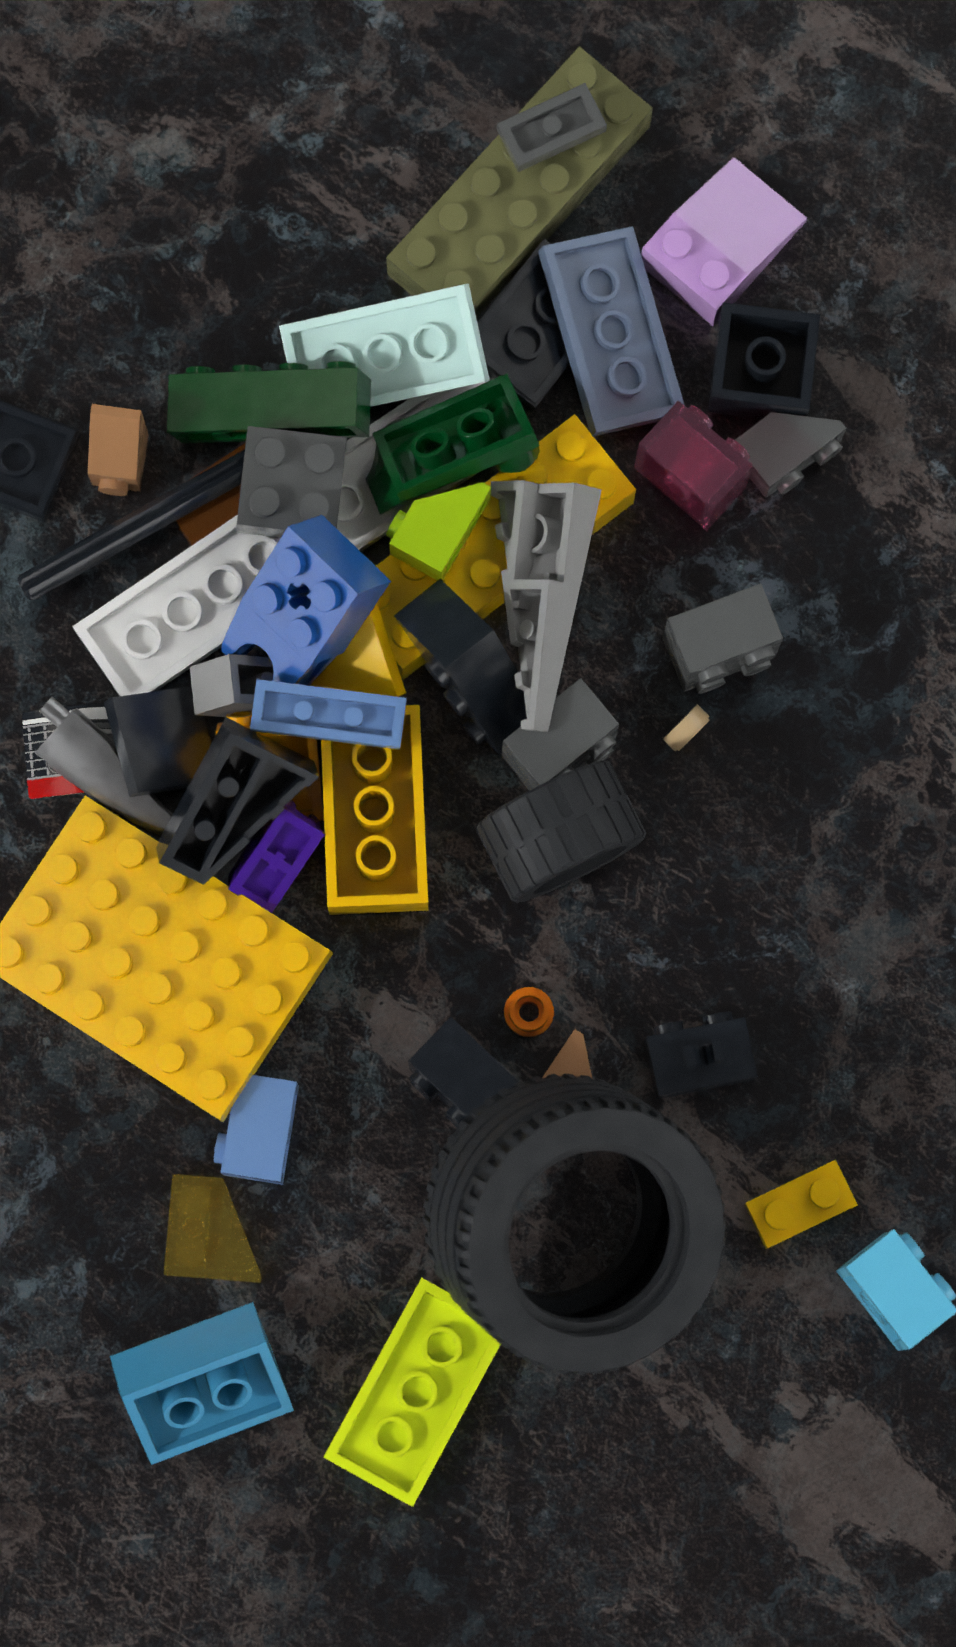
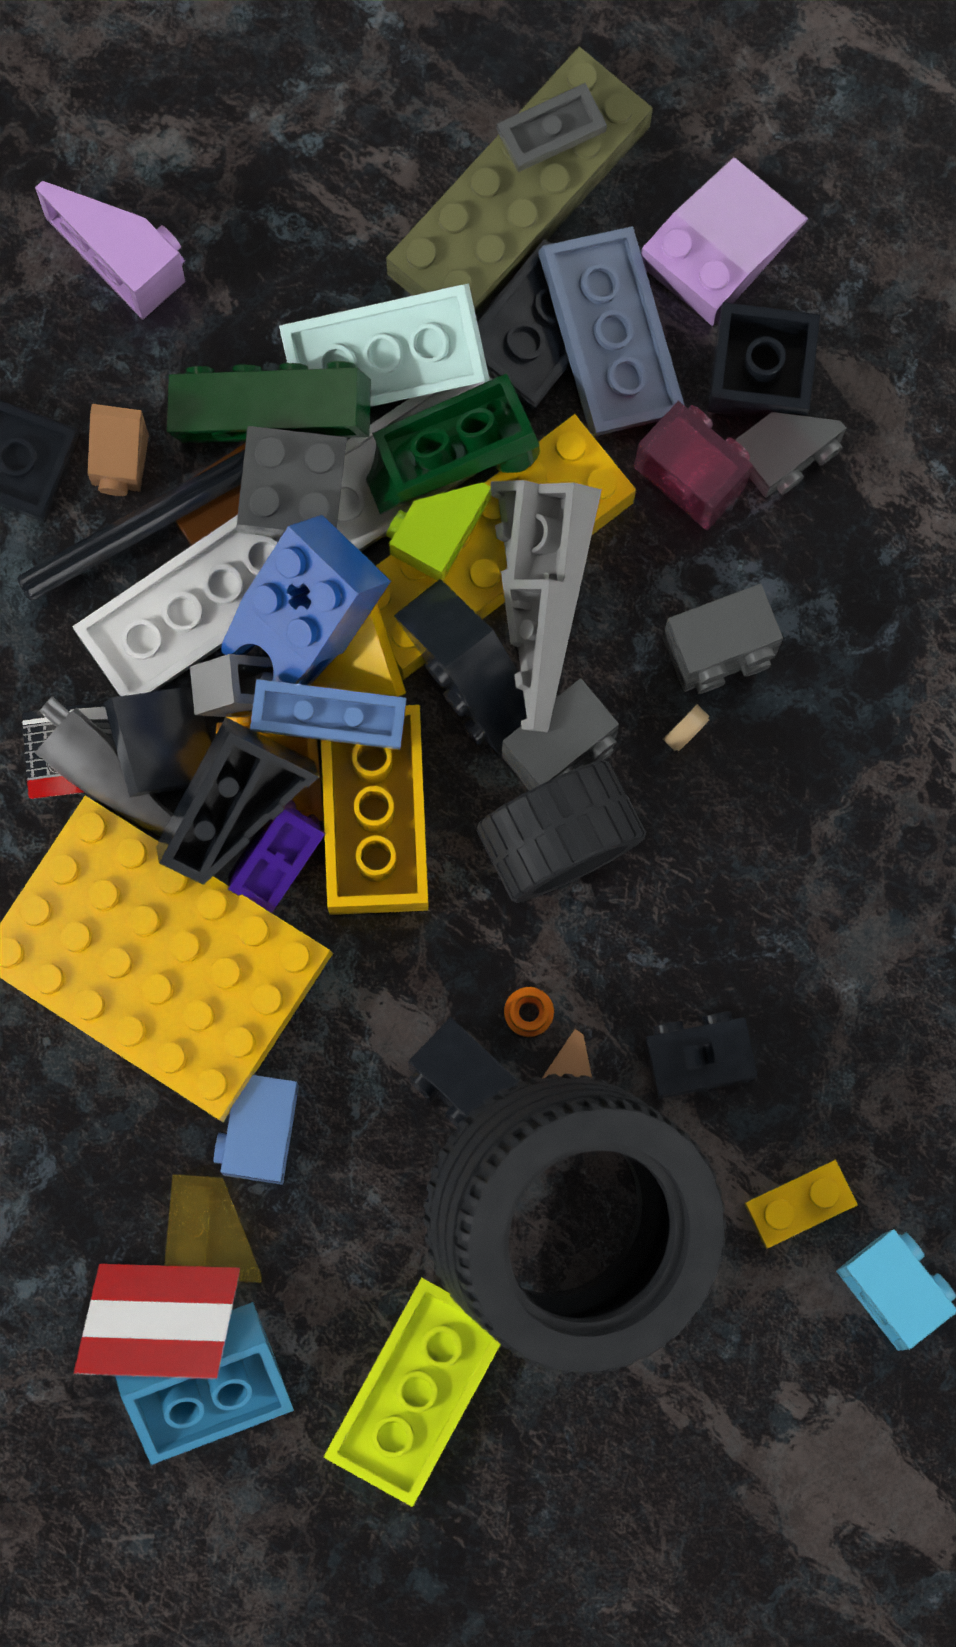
none -> lavender slope [35,181,185,320]
none -> red sticker [74,1264,240,1379]

